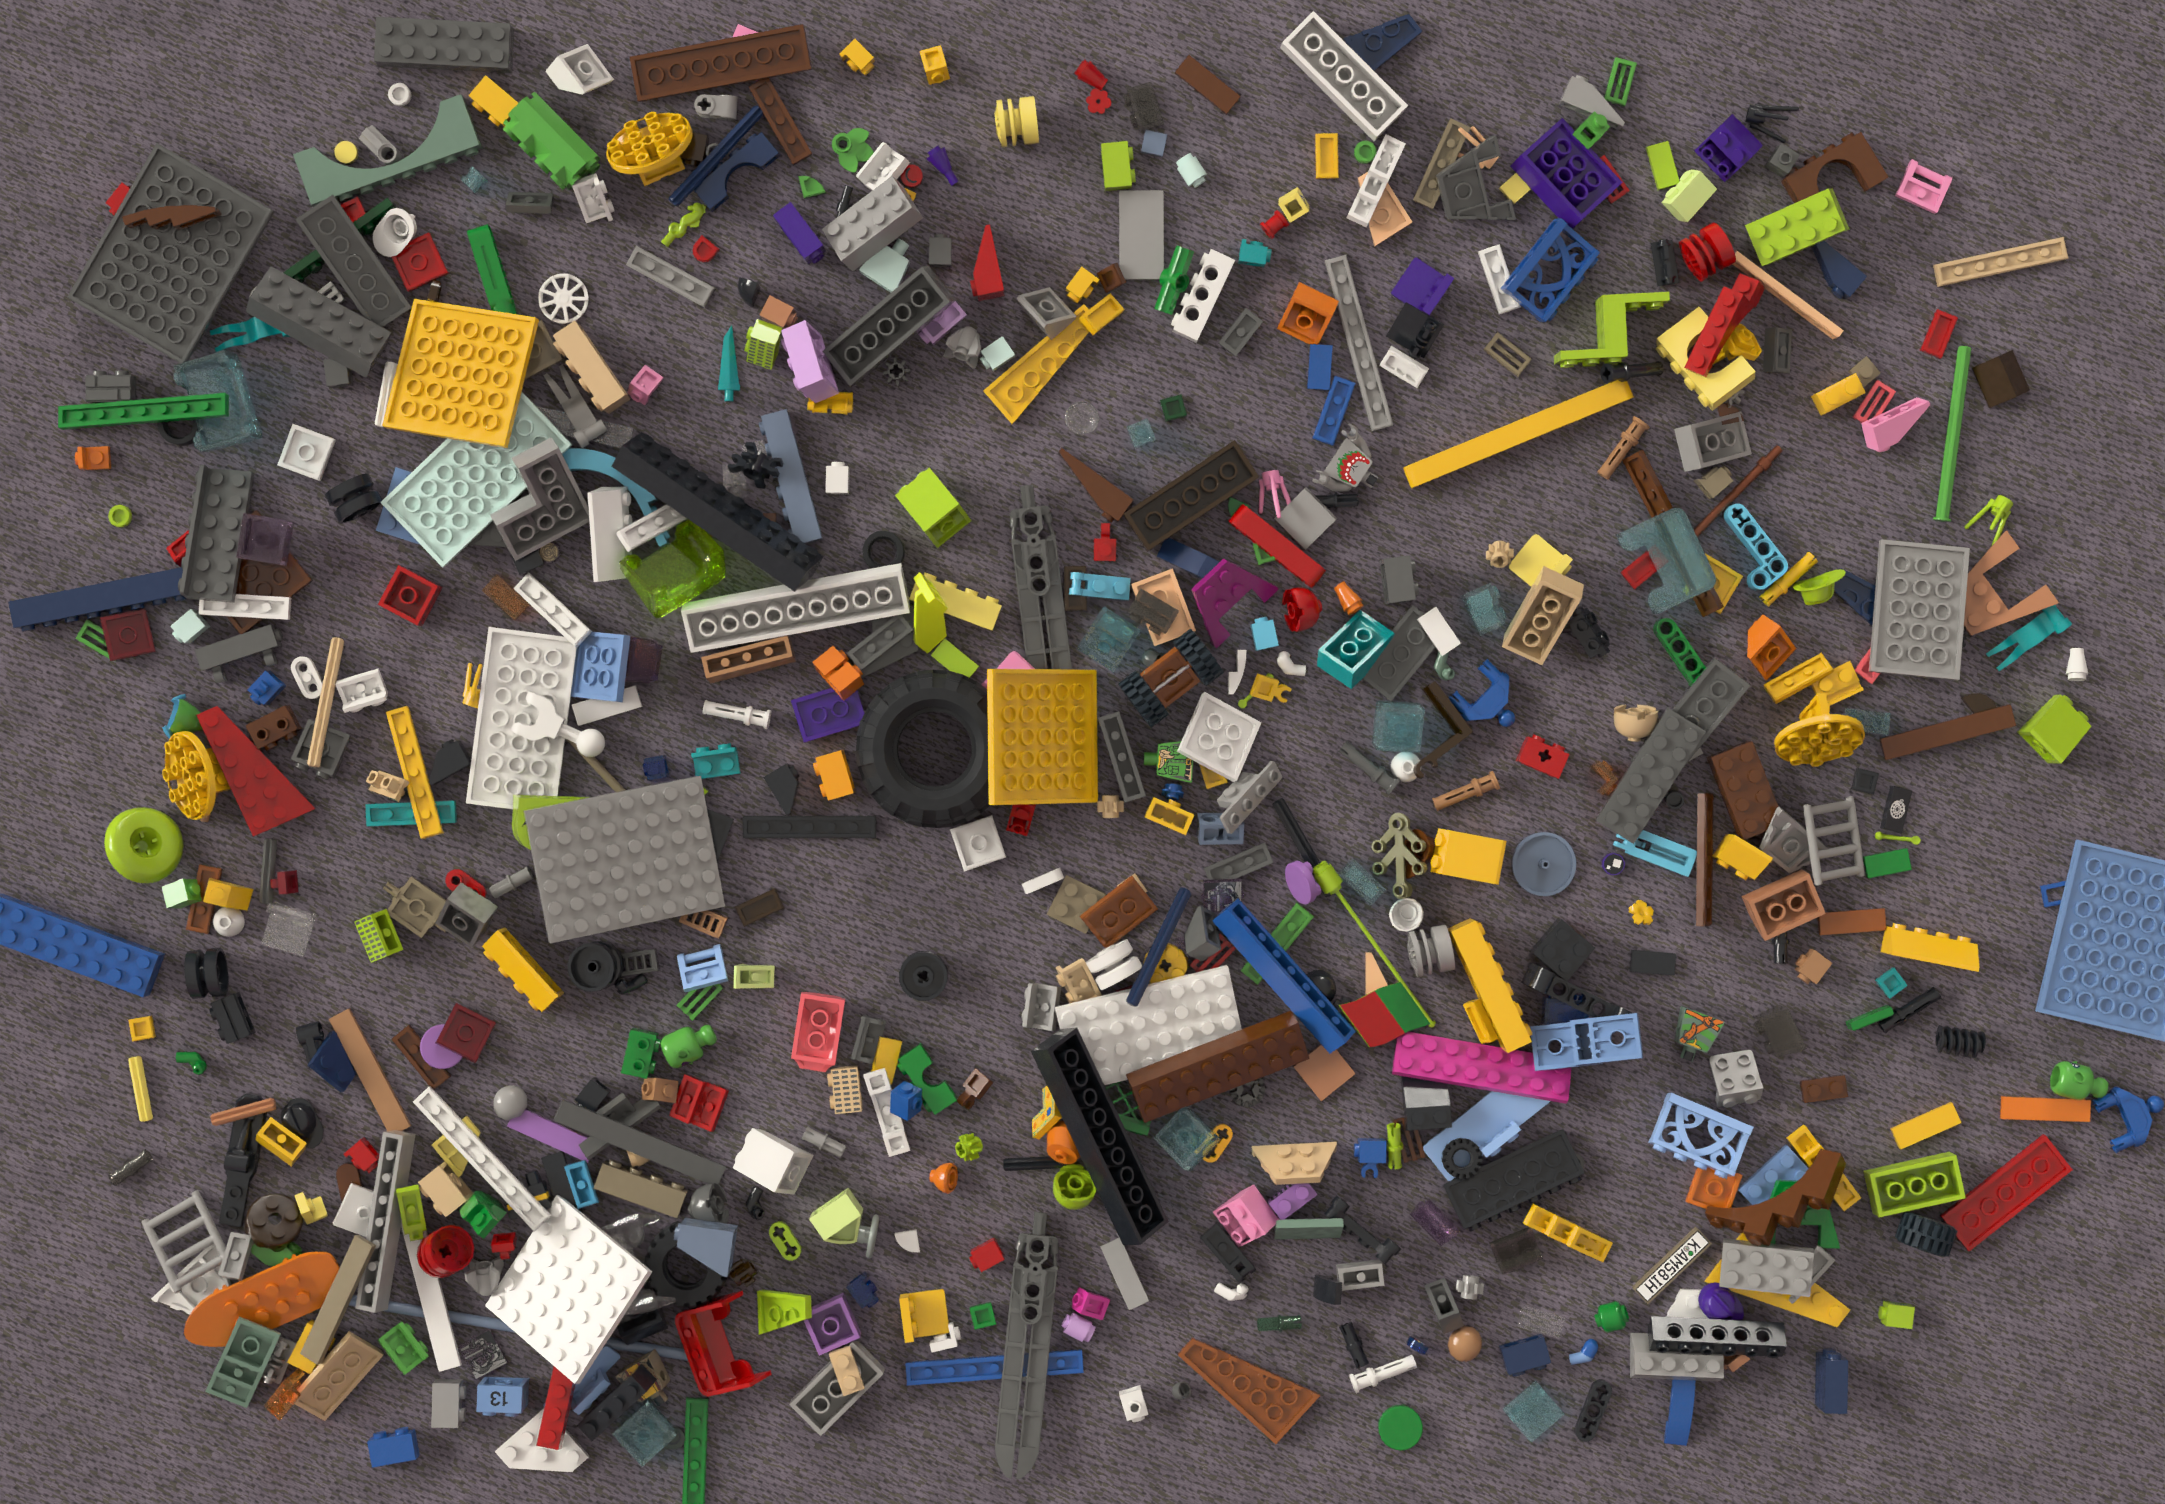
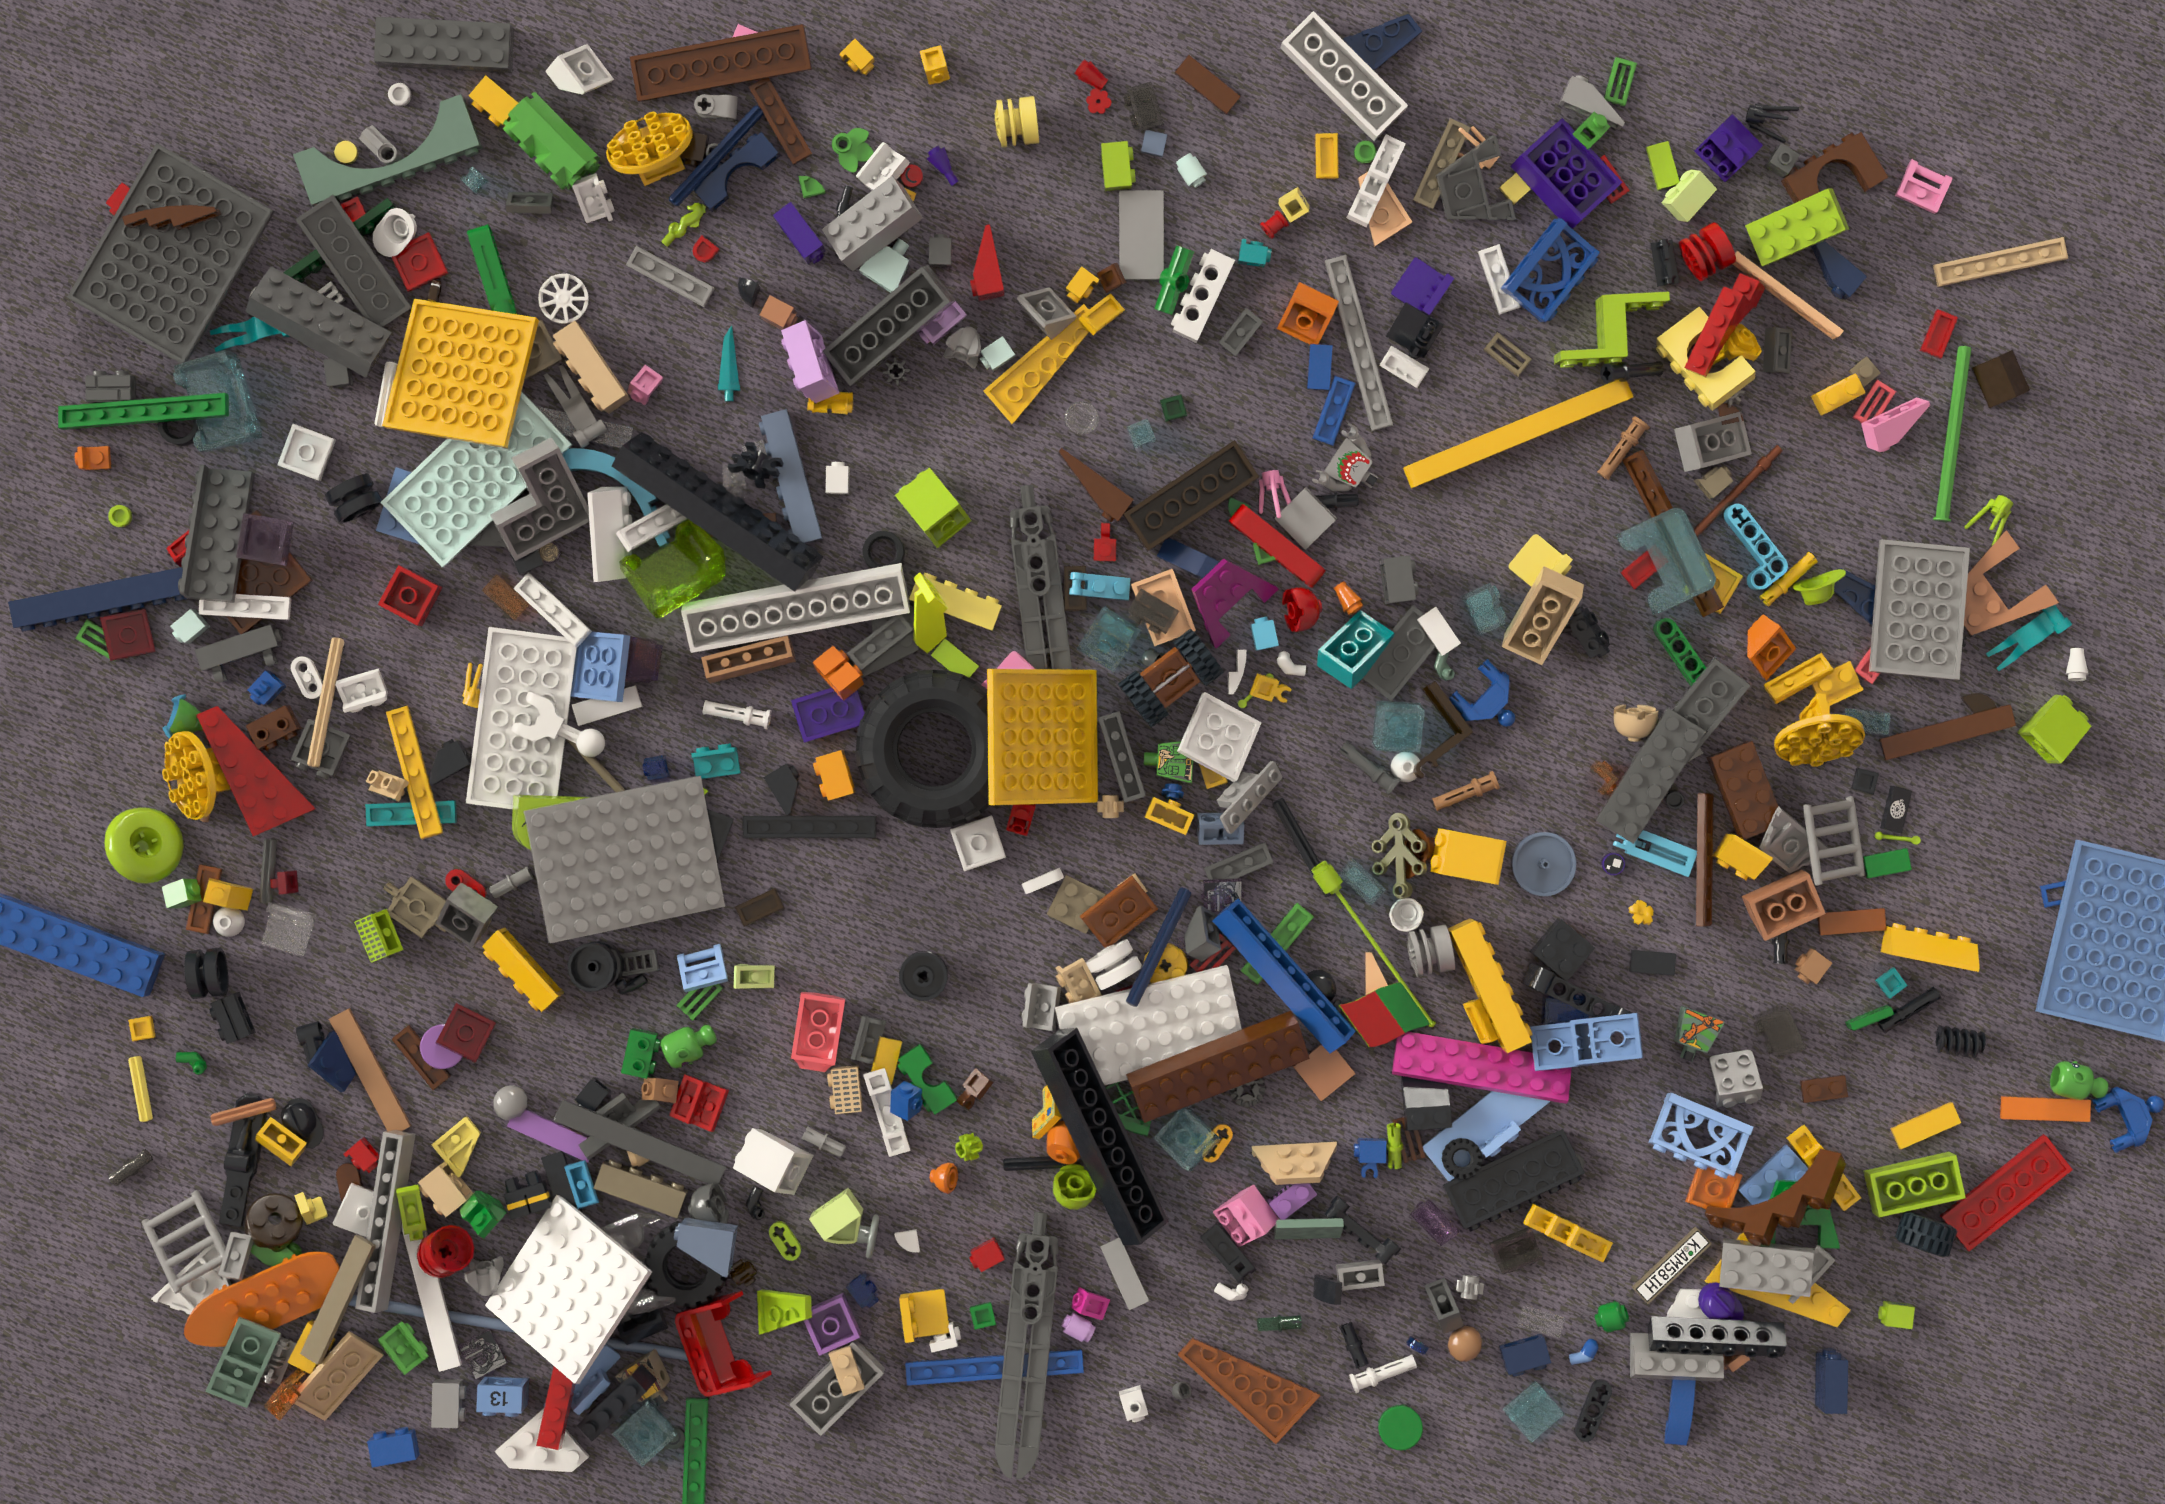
white tile [413,1086,551,1231] -> none
red tile [491,1232,517,1260] -> none
medium nougat slope [679,910,728,939] -> none
lime brick [744,319,782,370] -> none
medium lavender tile [1285,861,1321,905] -> none
tan gear [1486,541,1514,568] -> none
red brick [1516,734,1570,779] -> none

